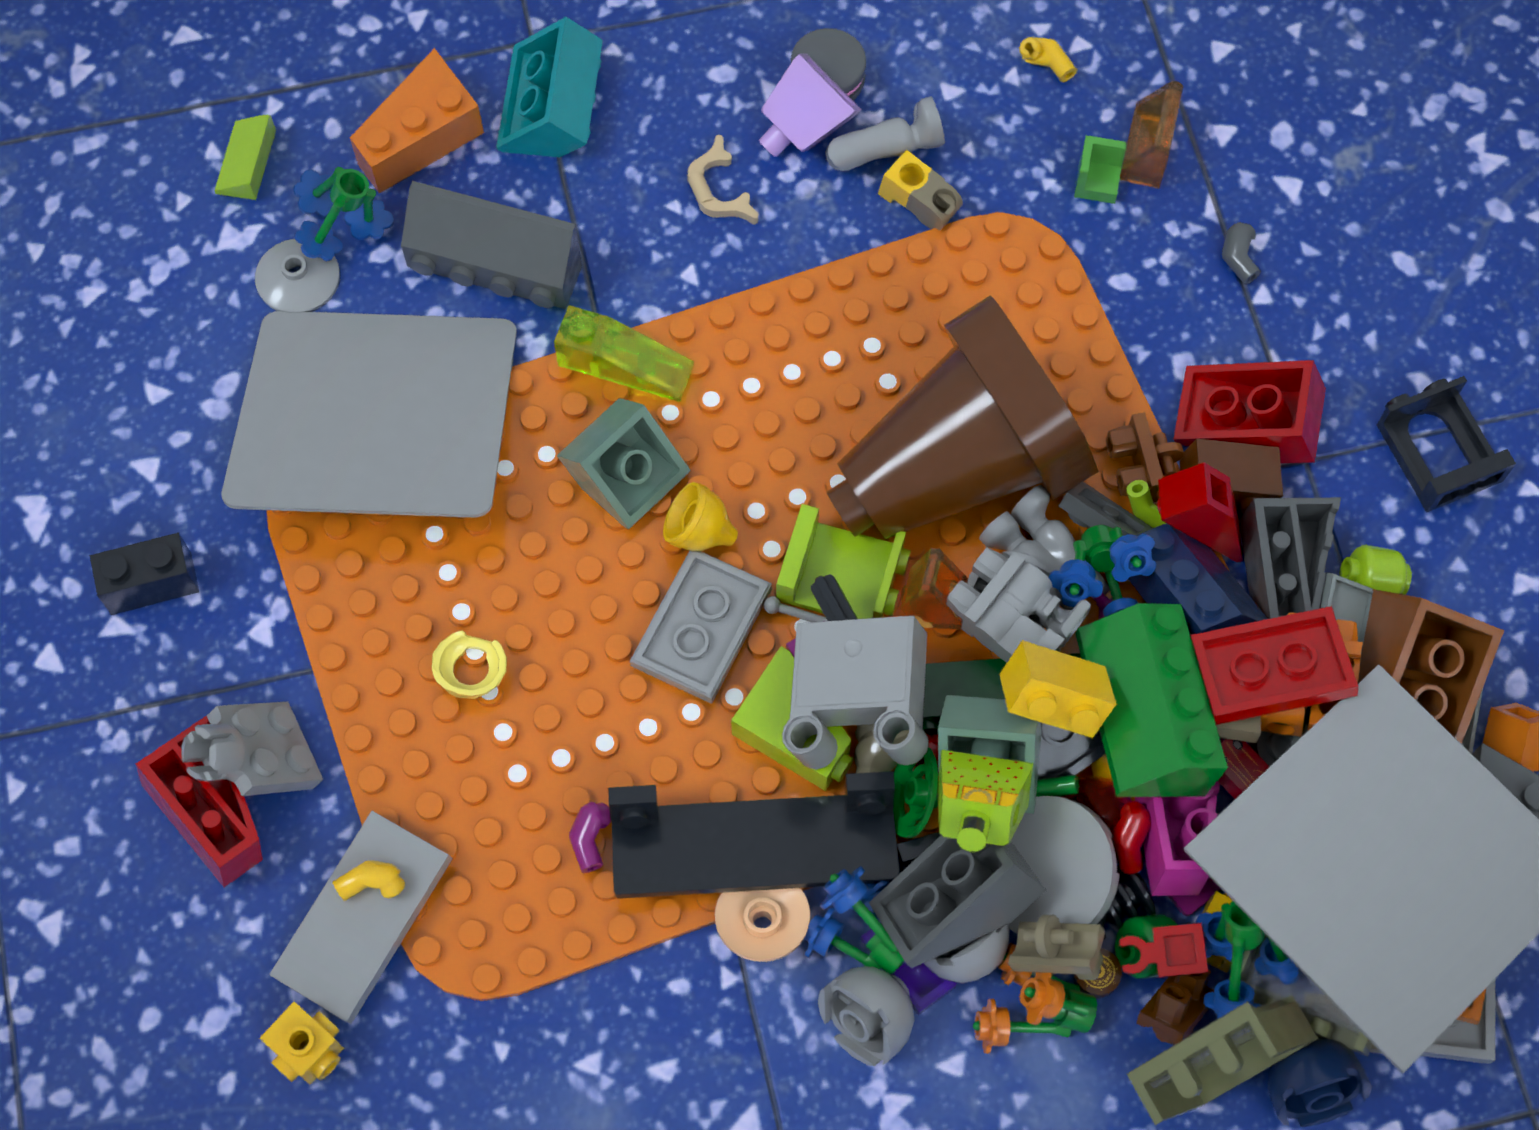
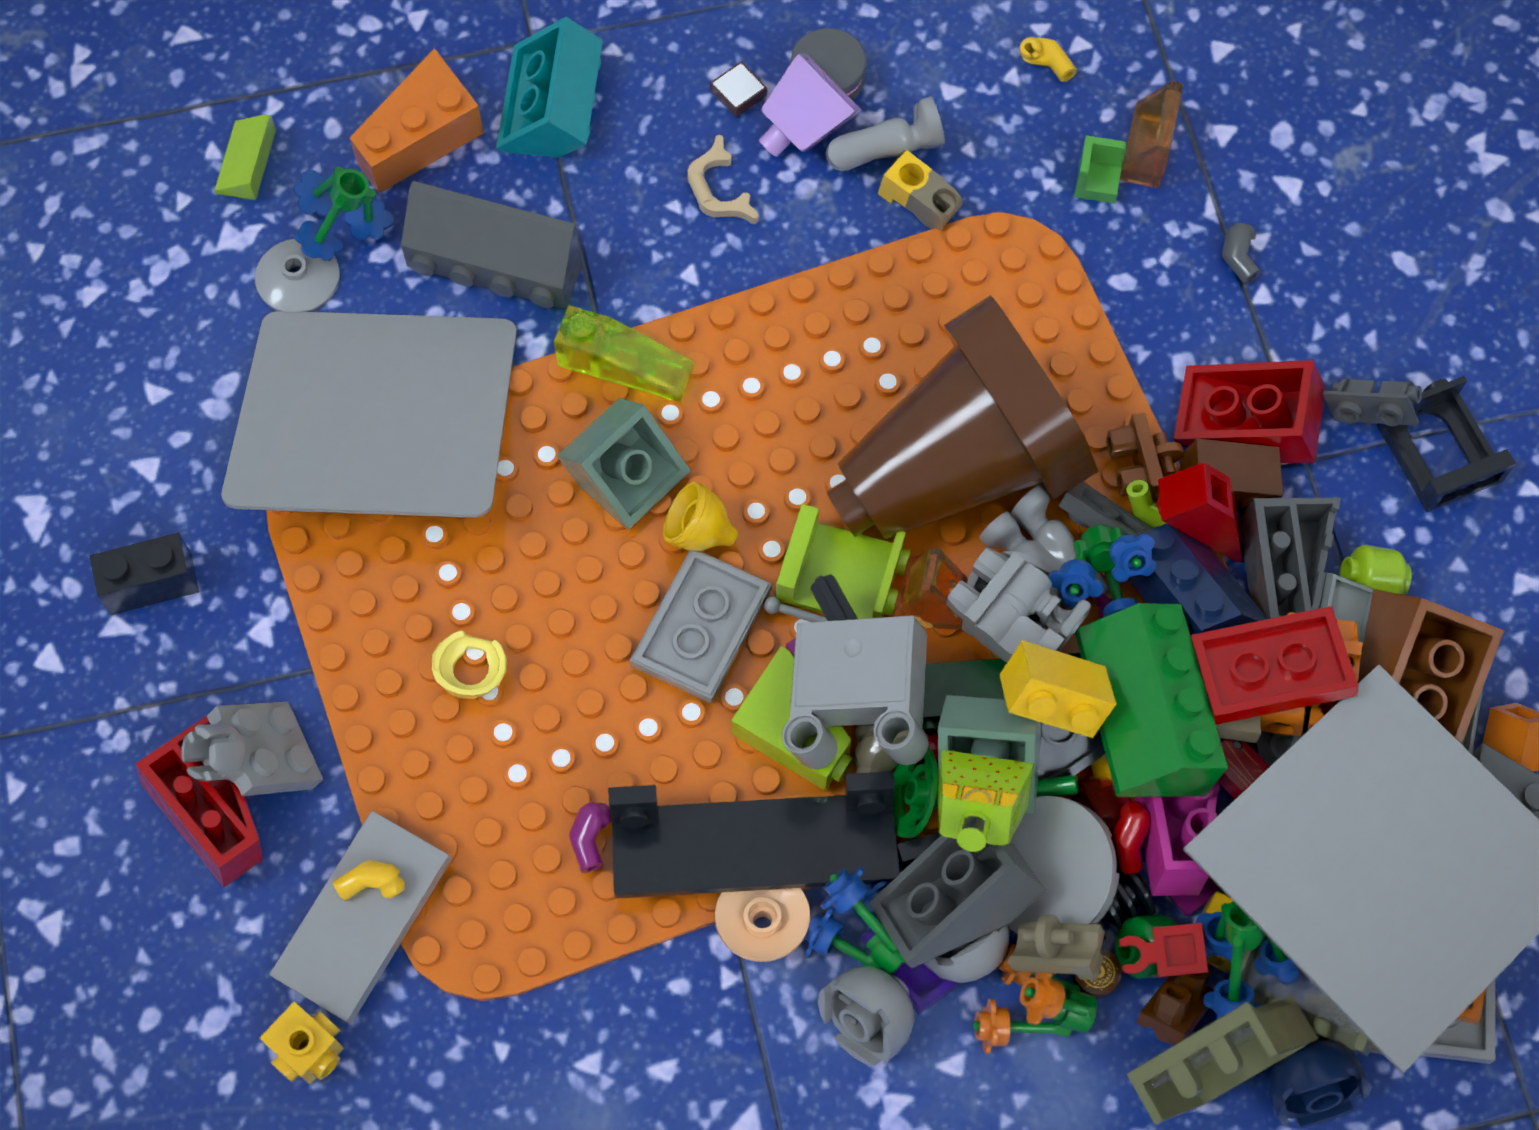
none -> white tile [710,61,767,118]
none -> dark grey hinge [1323,378,1422,426]

